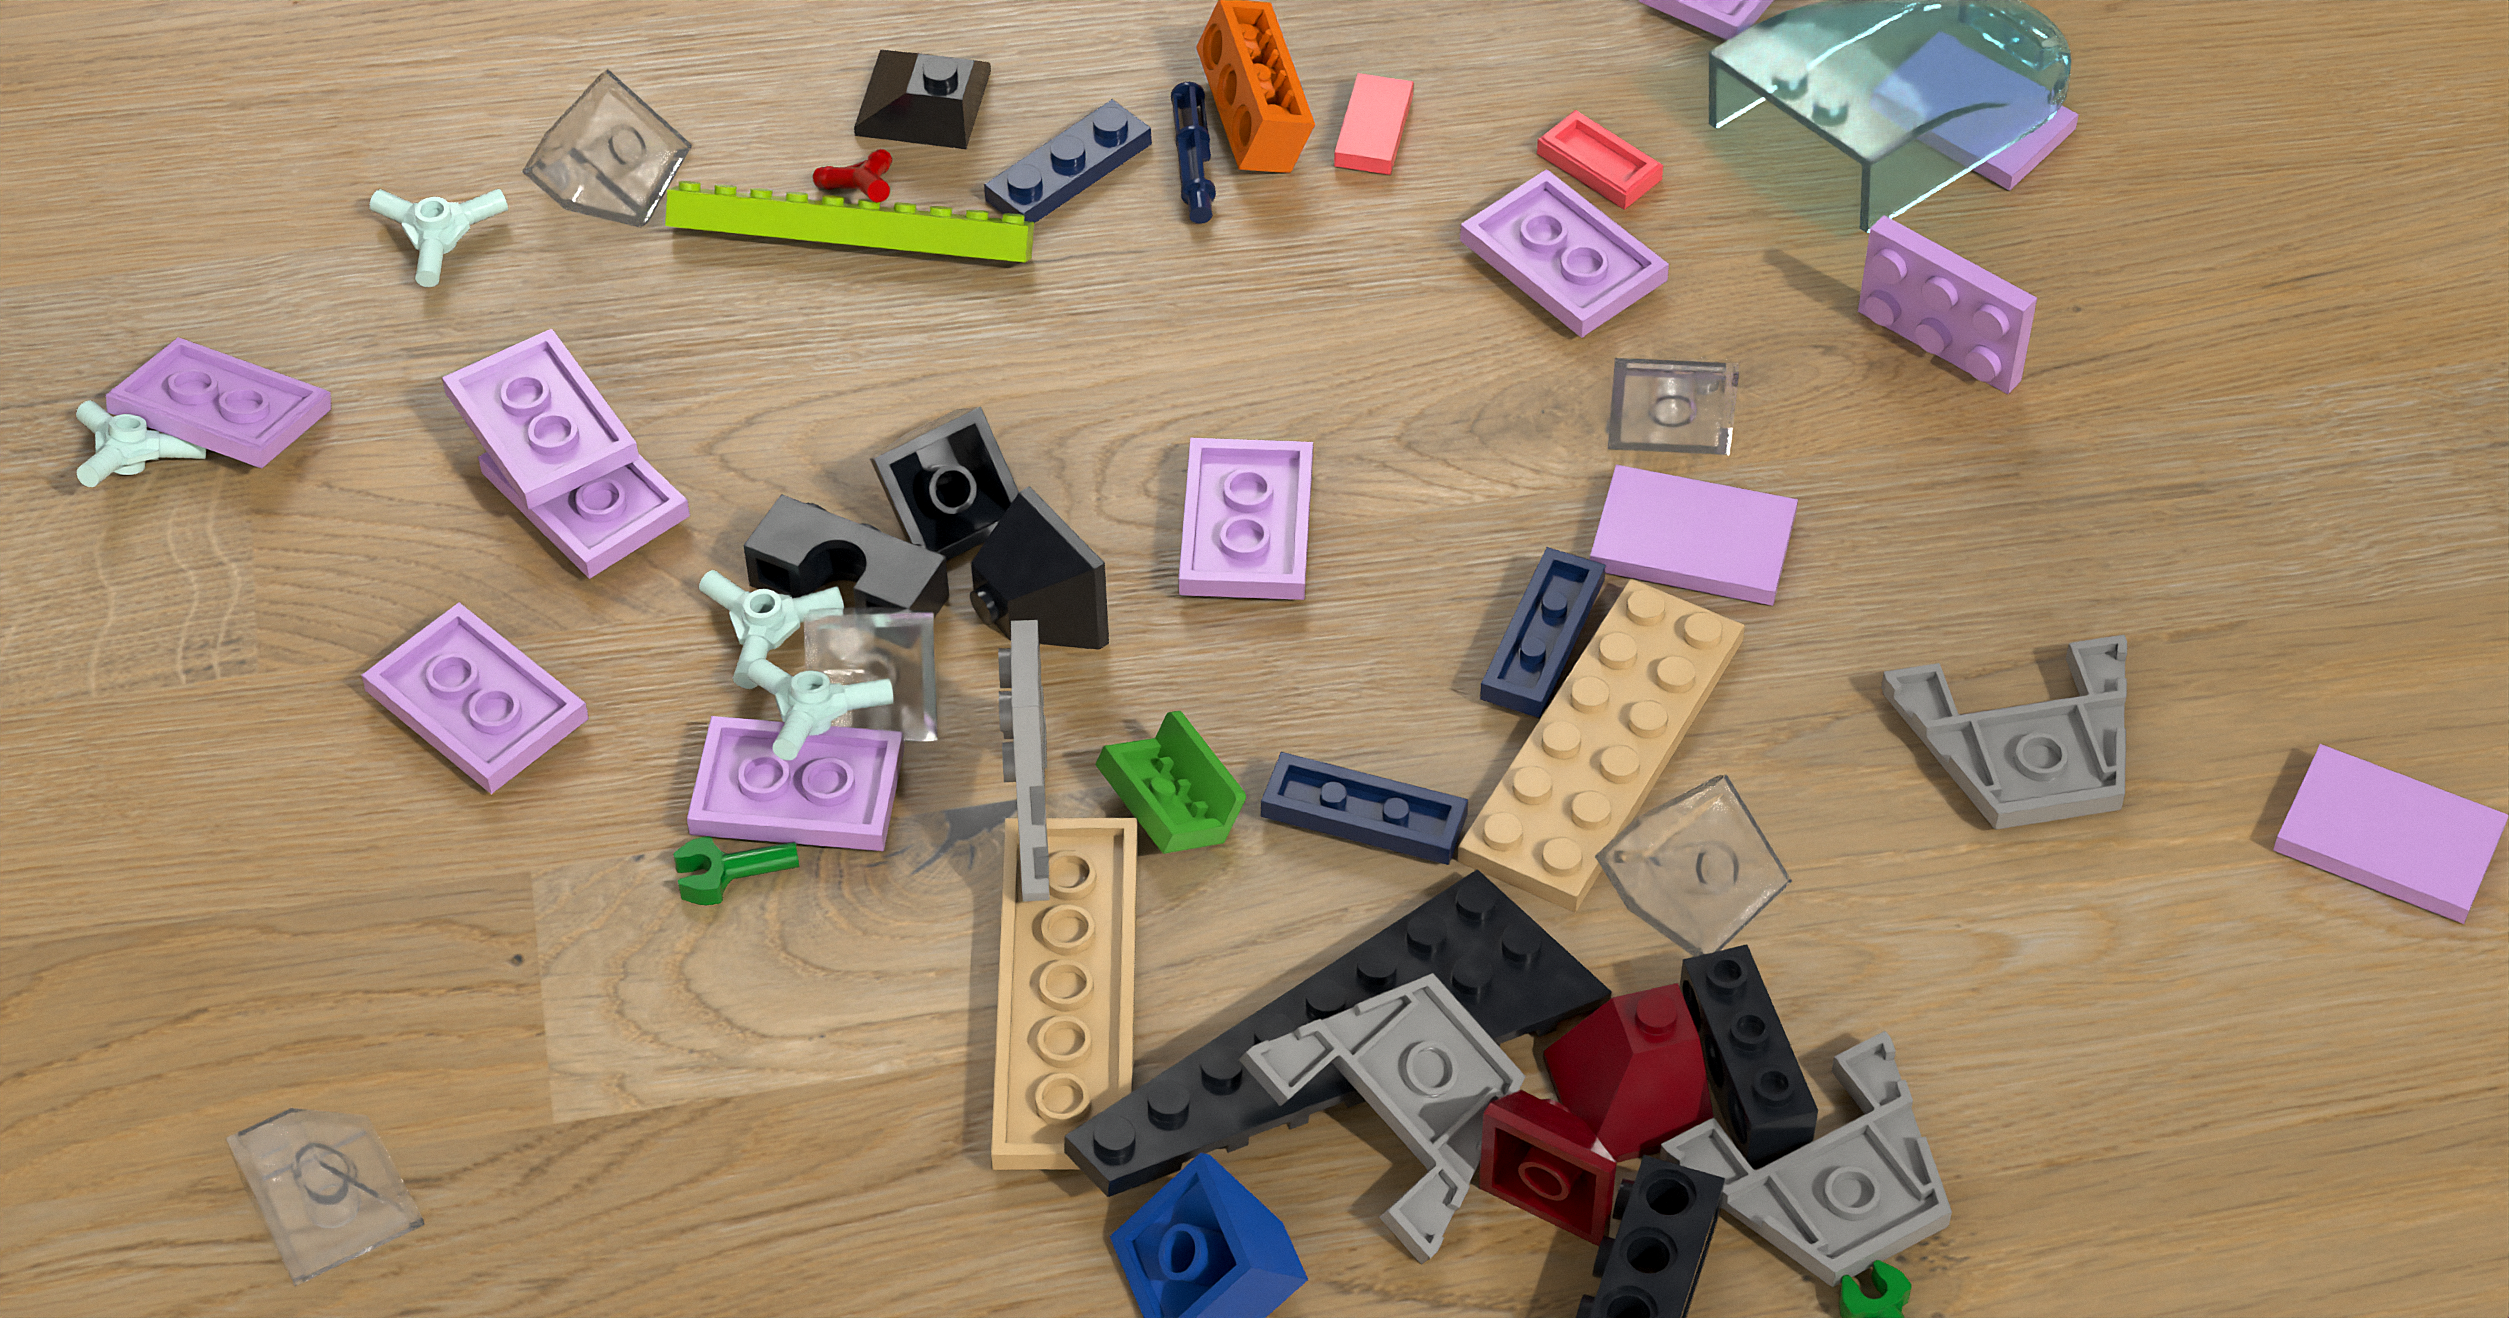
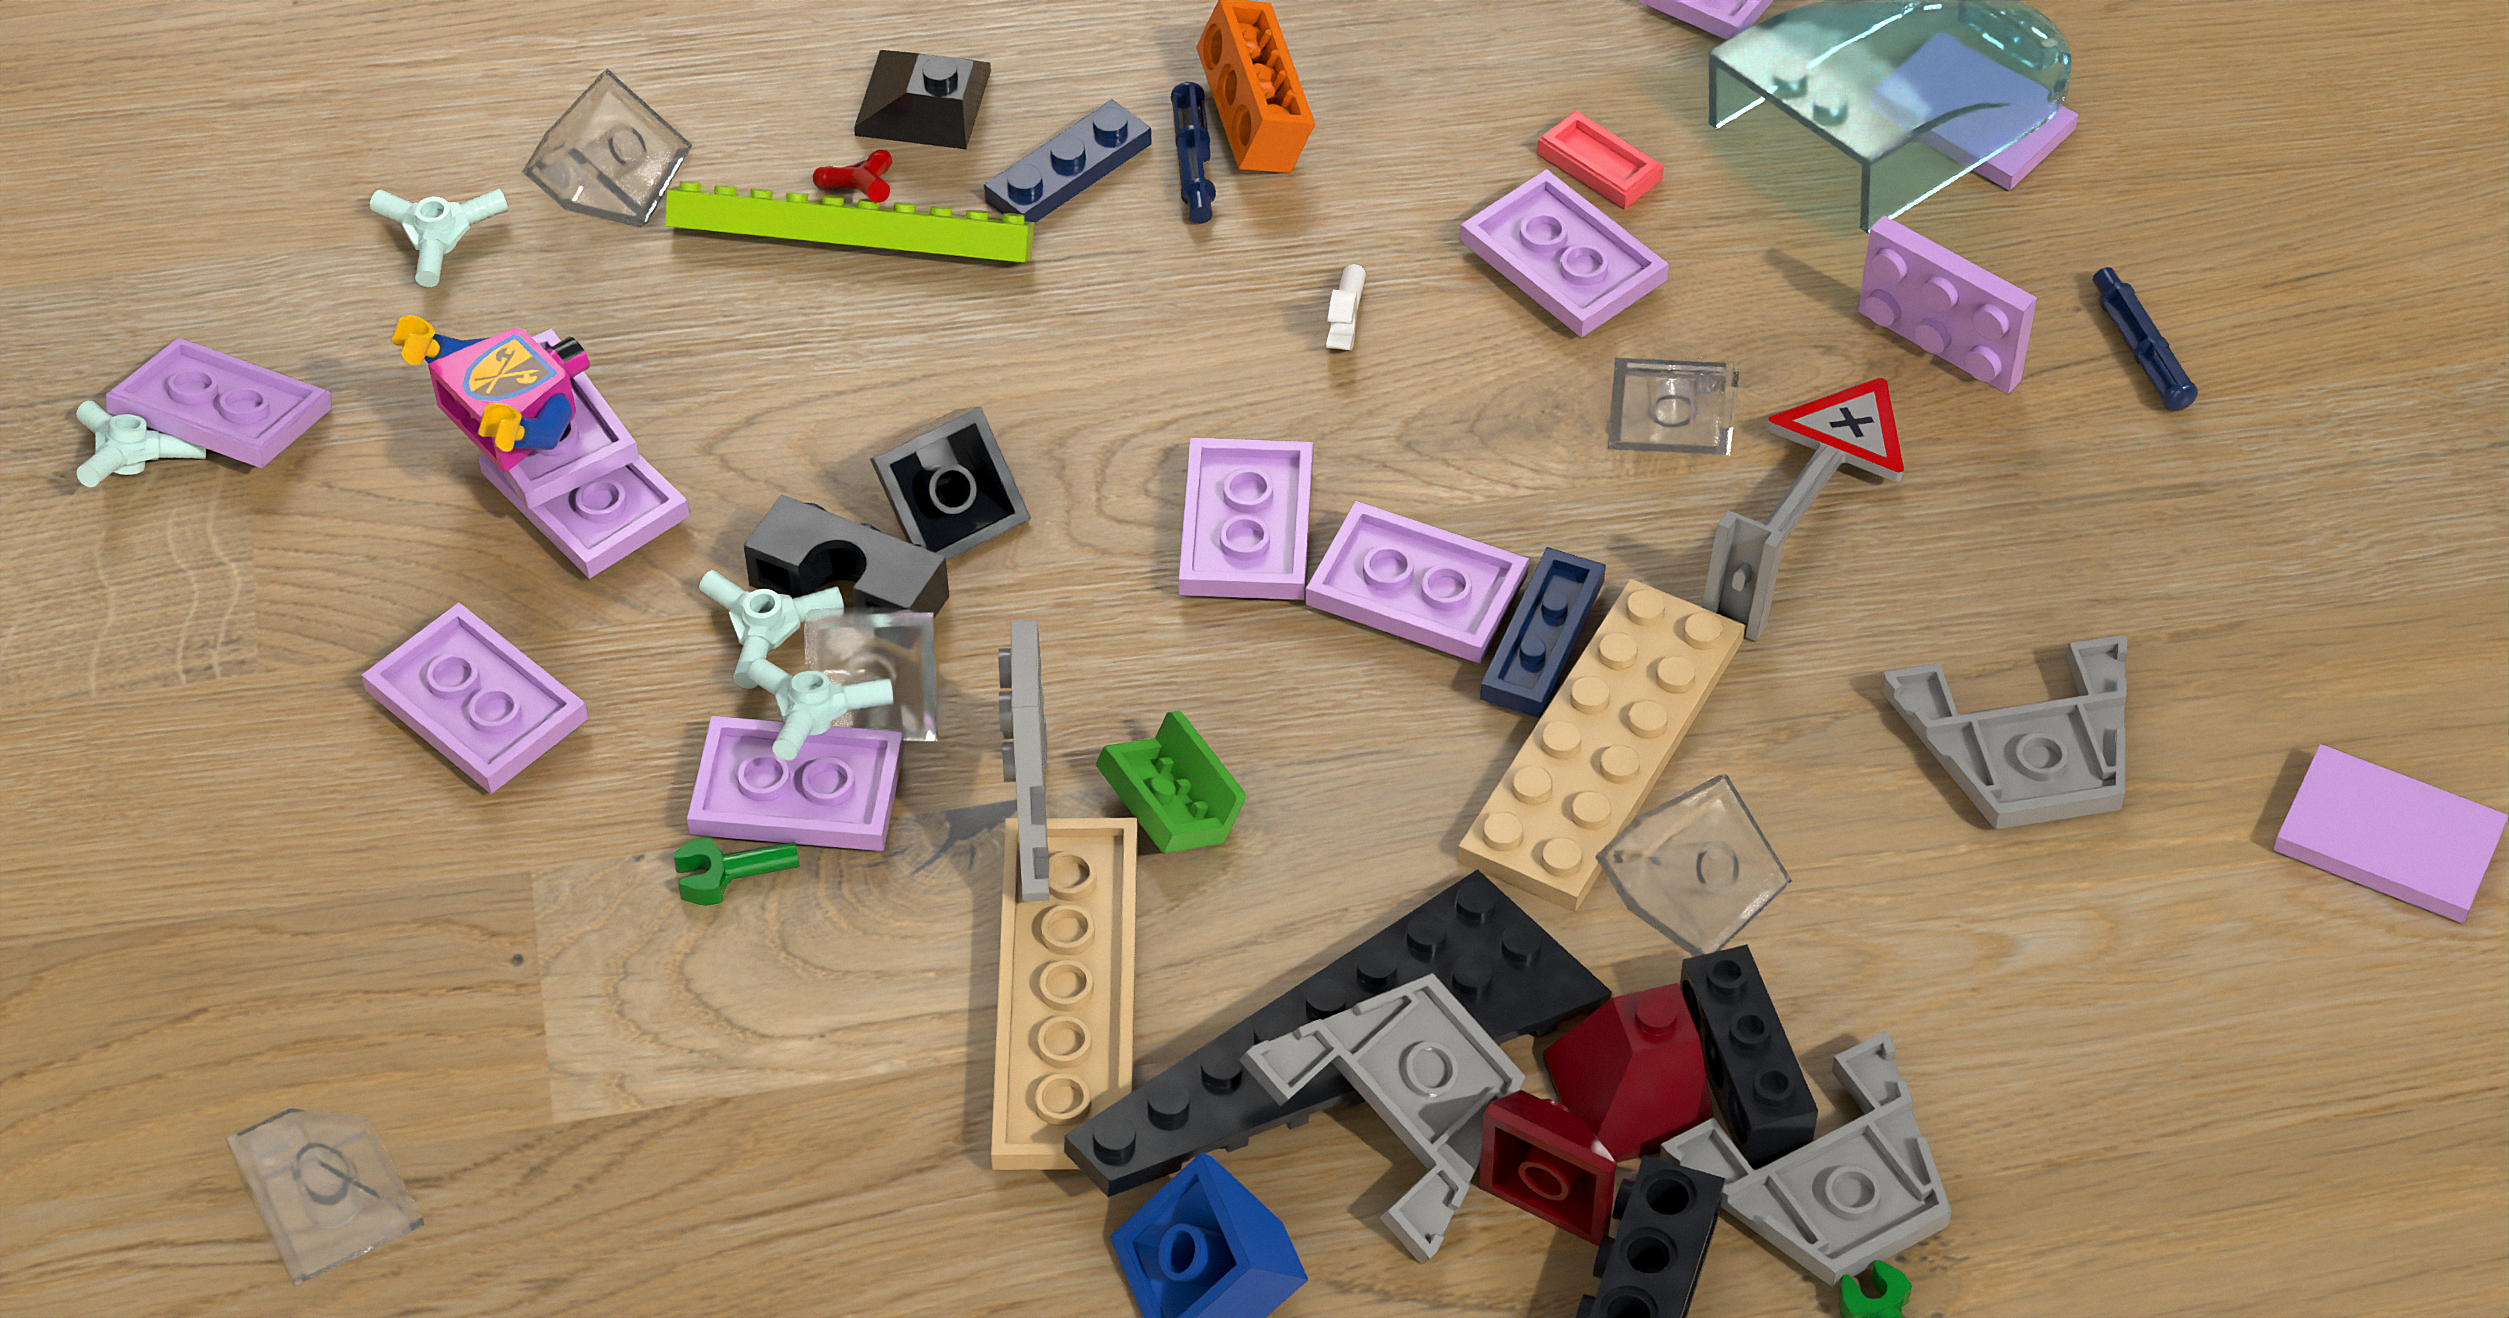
black slope [970,486,1109,650] -> none
dark blue plate [1261,752,1468,865] -> none
tile [1334,73,1414,175] -> none
lavender tile [1590,465,1798,606] -> none
none -> torso [392,315,589,473]
none -> lavender plate [1306,501,1529,664]
none -> white bar [1326,264,1366,350]
none -> light grey piece [1702,378,1904,642]
none -> dark blue piece [2092,267,2198,411]

